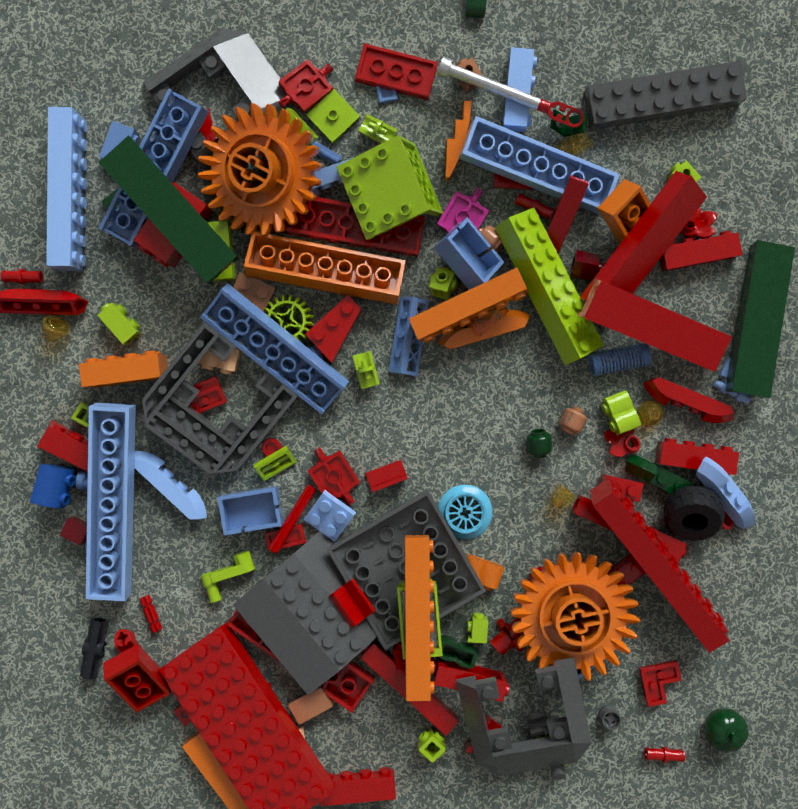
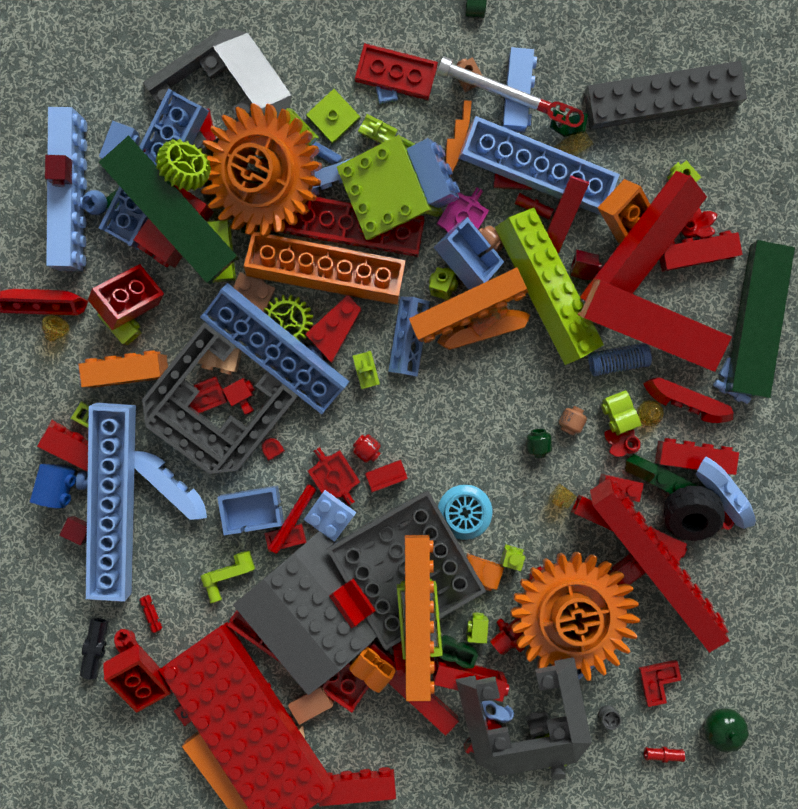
red pin [1,269,44,284] -> none
lime tile [254,445,297,481] -> none
red plate [278,59,333,114] -> none
lime brick [418,728,446,763] -> none
none -> dark red brick [45,155,73,187]
none -> medium blue piece [82,190,108,215]
none -> red brick [88,264,164,330]
none -> lime gear [155,139,211,192]
none -> red brick [222,378,255,414]
none -> orange brick [349,647,396,693]
none -> red head [352,434,381,463]
none -> medium blue piece [407,138,460,208]
none -> light blue piece [482,700,514,723]
none -> lime brick [500,544,525,571]

